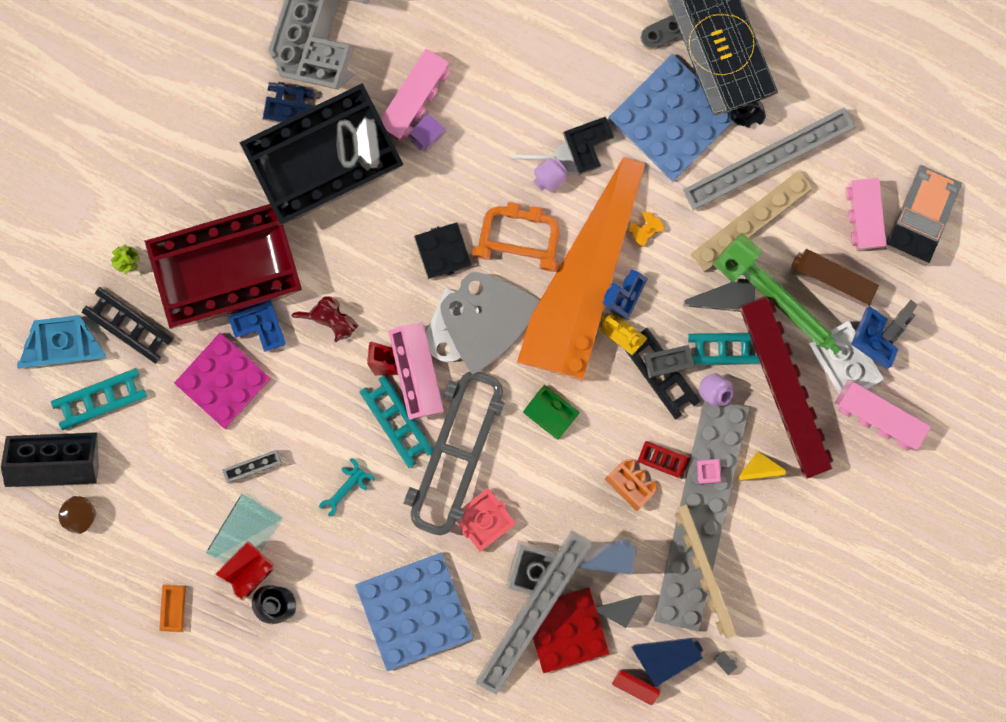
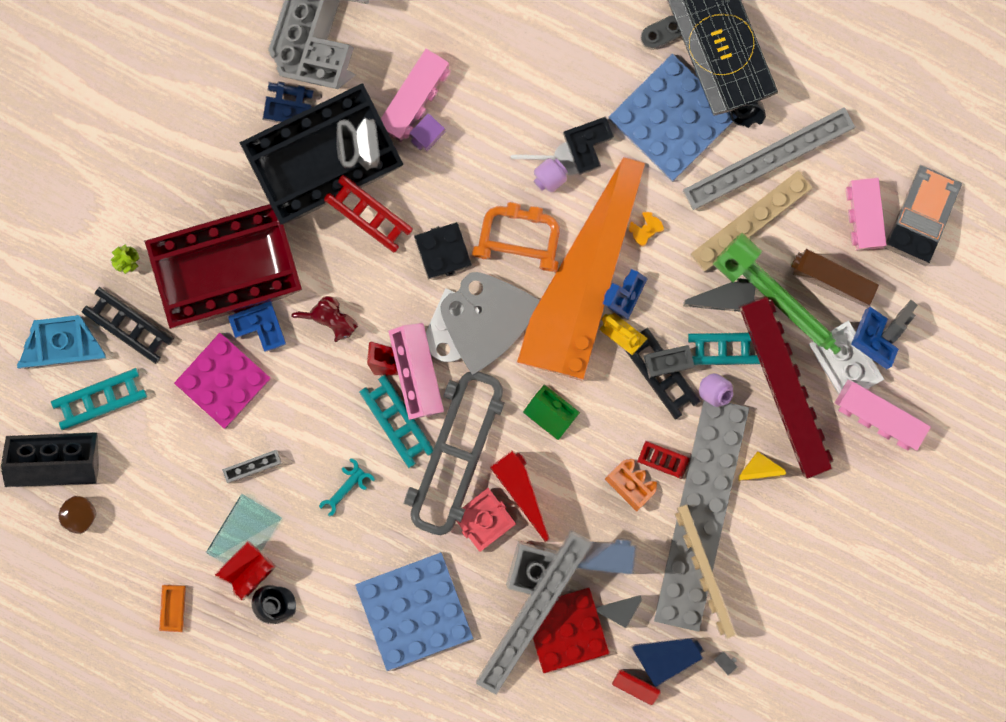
bright pink tile [697,459,722,484] -> none
none -> red bar [324,175,413,253]
none -> red slope [490,450,549,542]

